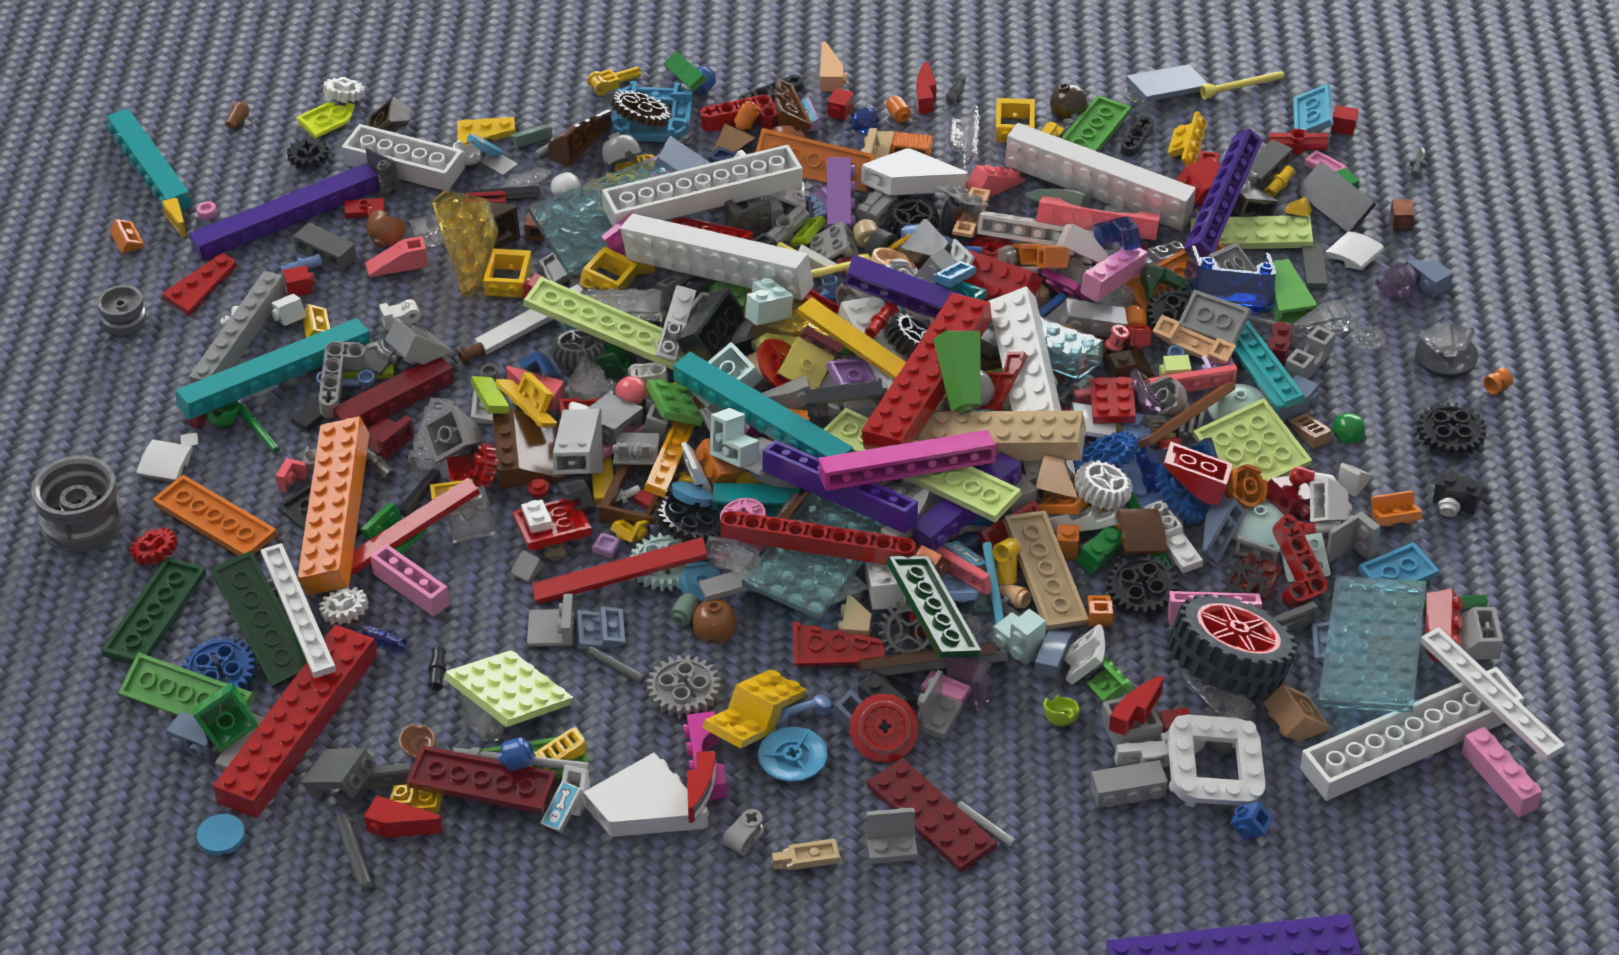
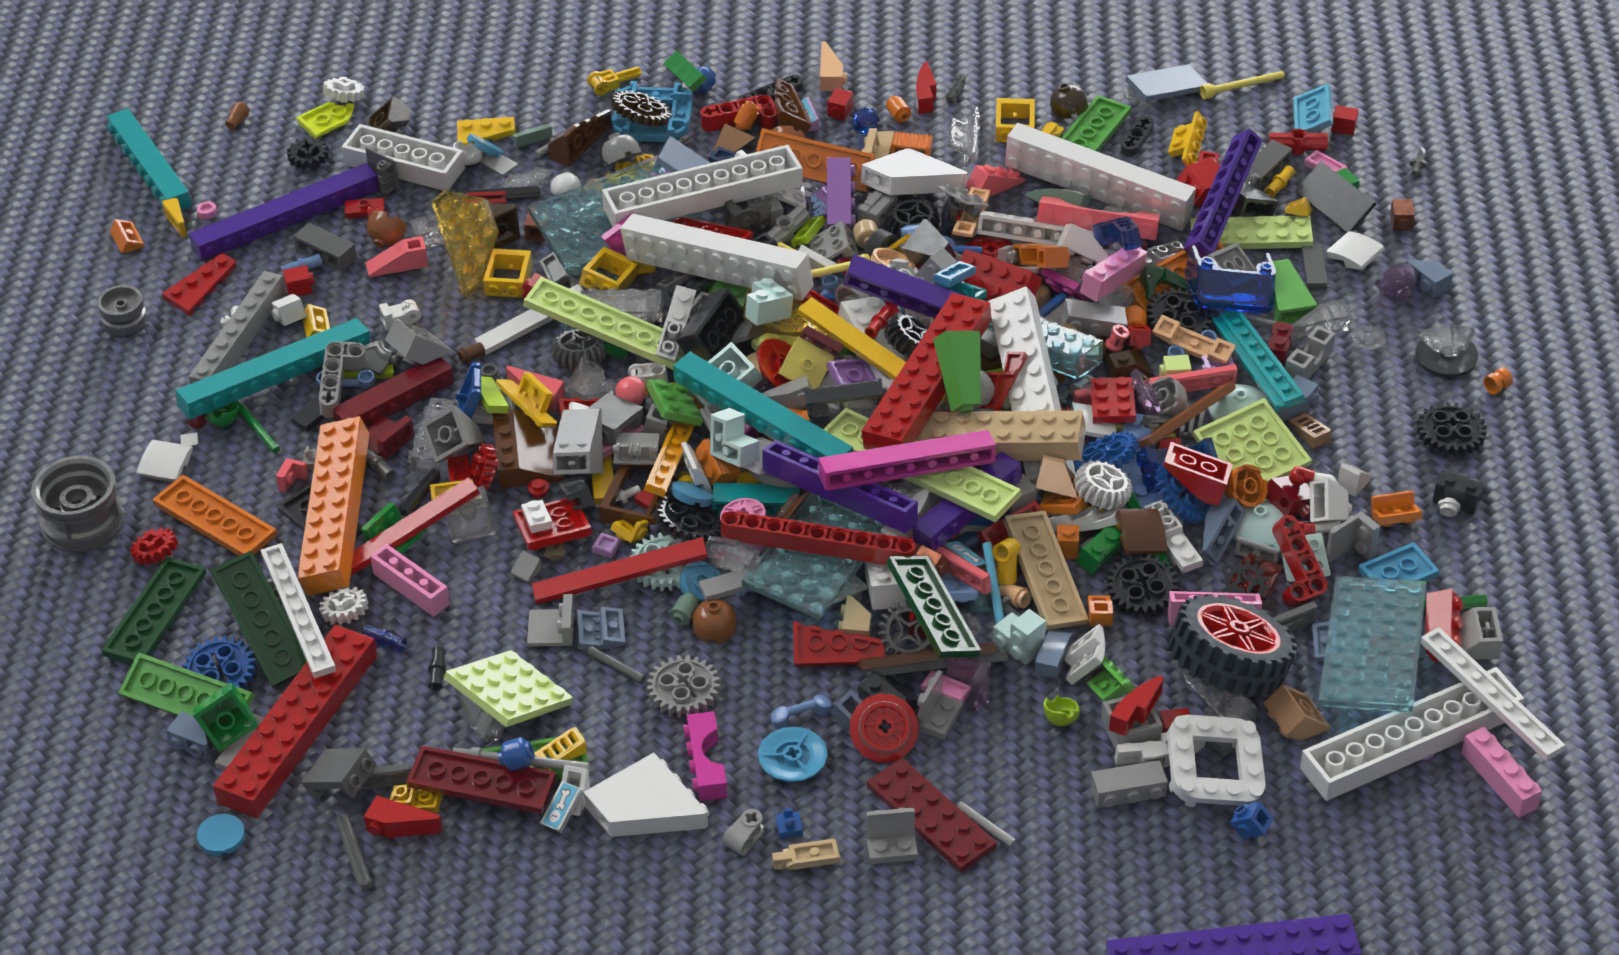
nougat hair [399,724,437,759] -> none
blue panel [519,351,559,379] -> none
dark green bracket [596,352,632,379] -> none
red slope [687,751,716,823] -> none
yellow bracket [702,670,807,749] -> none
white piece [951,239,975,265] -> none
light grey tile [1179,289,1251,345] -> none
green hair [1332,412,1366,444] -> none
none -> blue container [455,362,481,419]
none -> blue tile [776,808,803,839]

